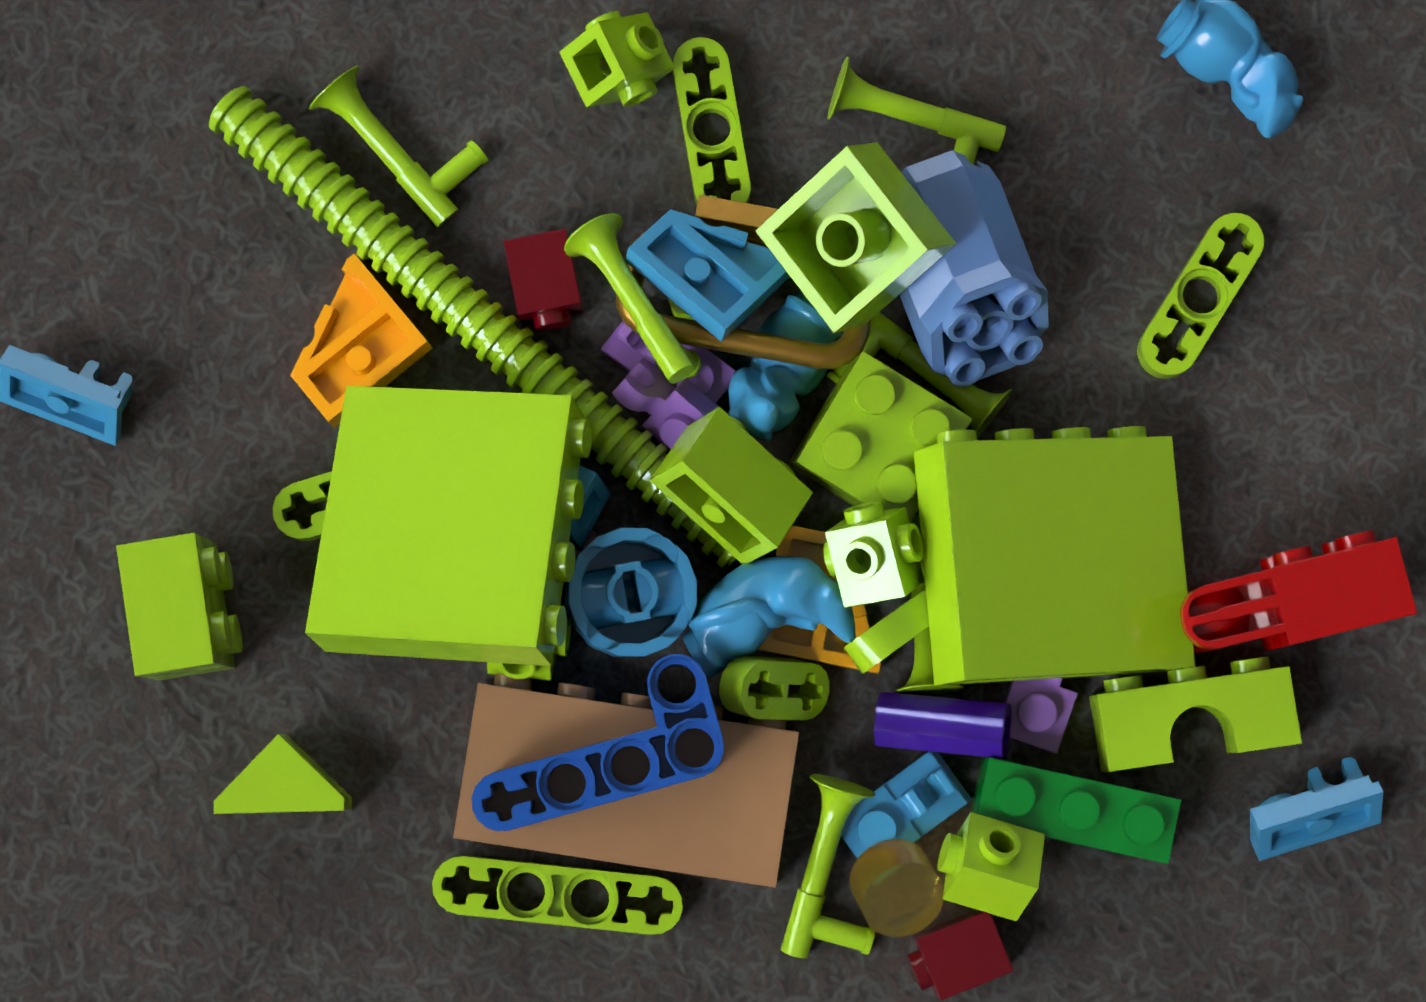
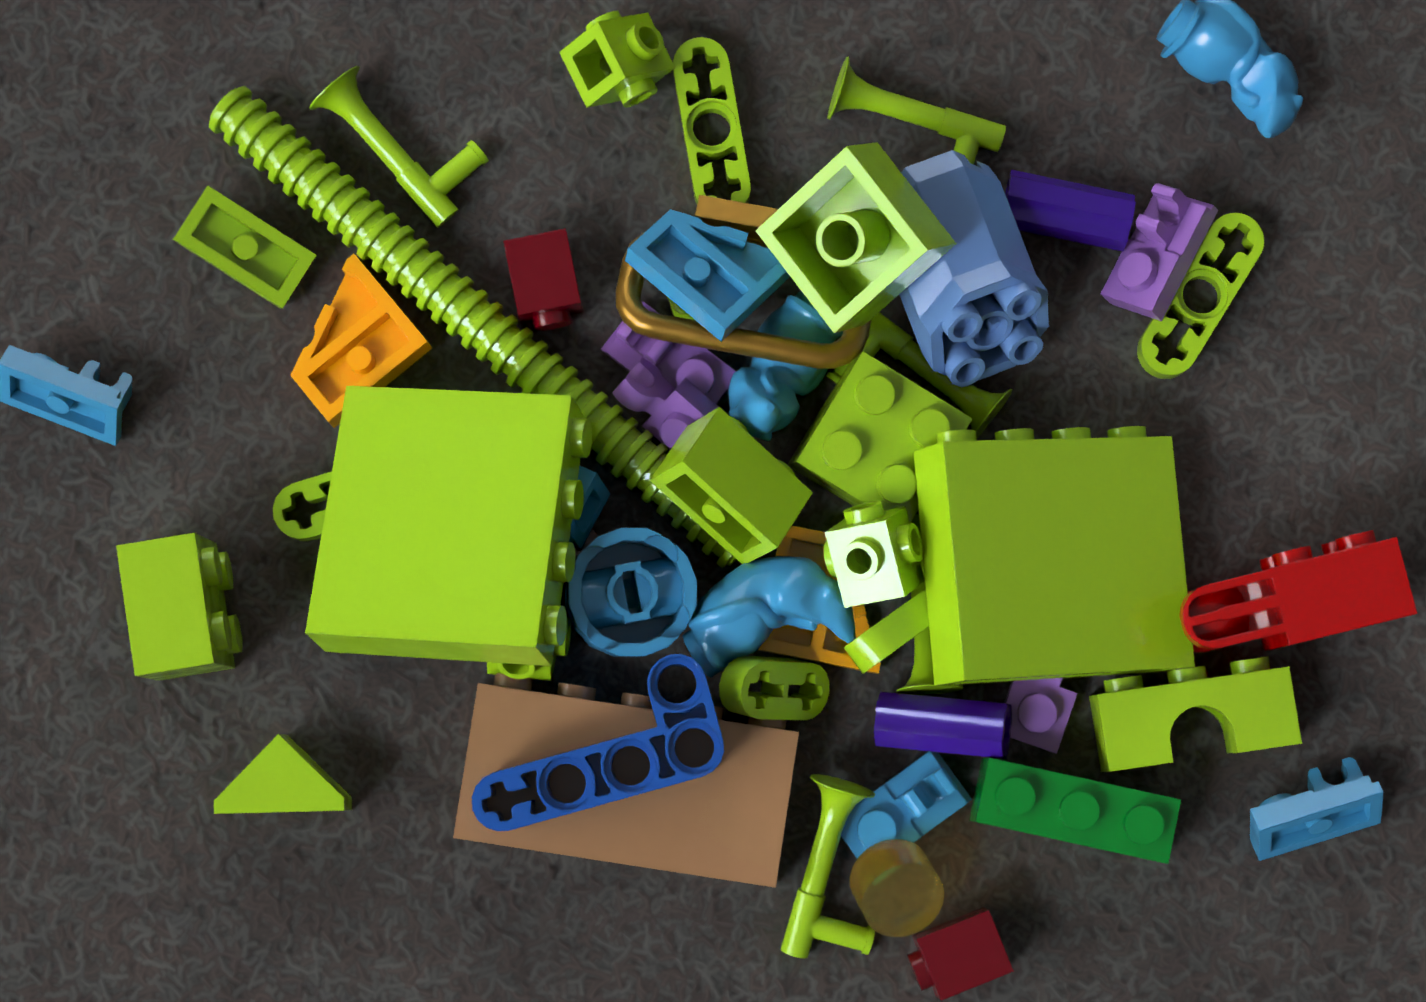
lime beam [432,855,683,935] -> none
lime piece [564,213,702,384] -> none
lime brick [937,812,1045,921] -> none
none -> lime plate [173,185,316,309]
none -> dark purple axle [1005,170,1136,252]
none -> medium lavender plate [1100,183,1218,321]

